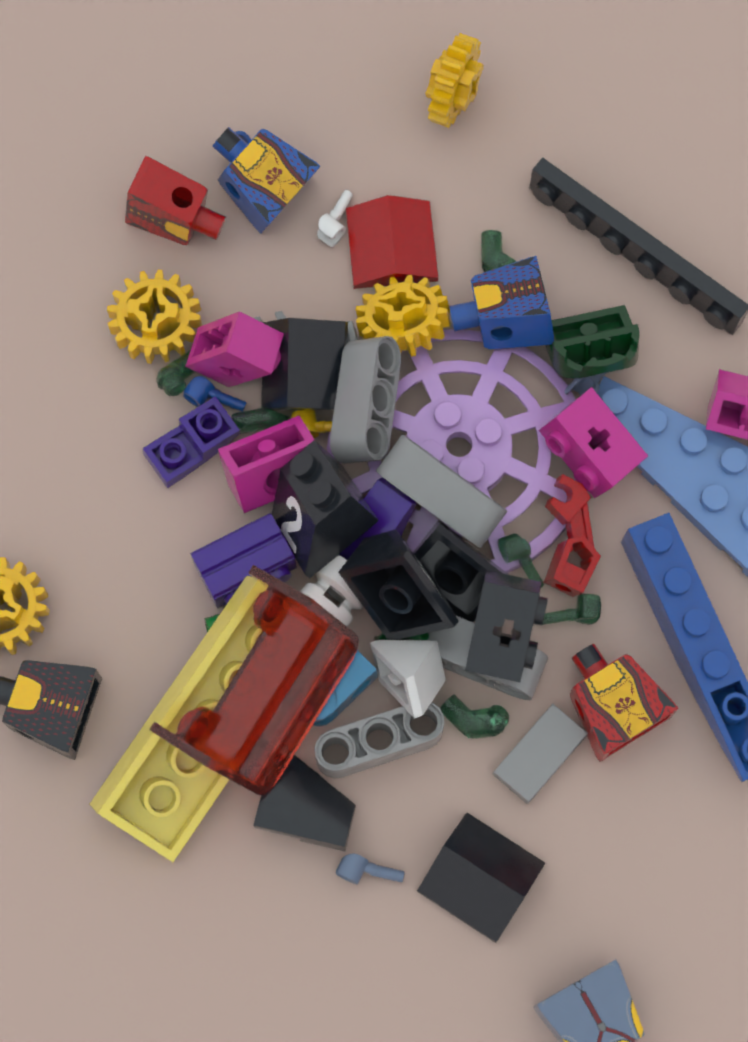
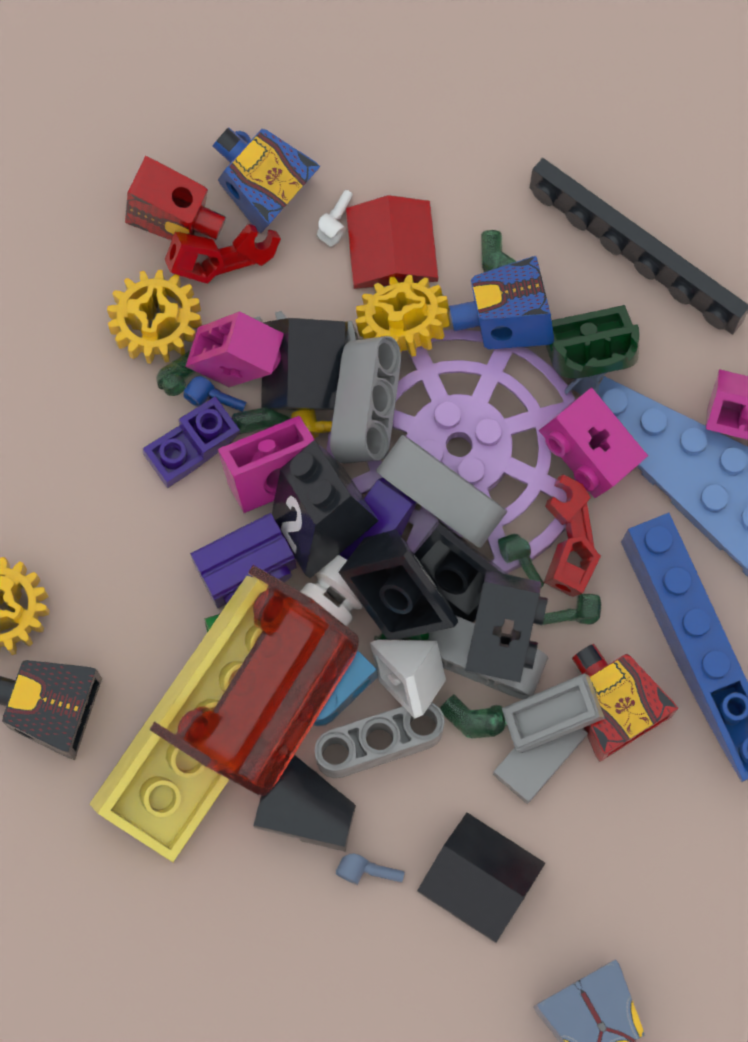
yellow gear [425,33,484,128] -> none
none -> red piece [165,224,281,284]
none -> light grey tile [502,674,605,753]

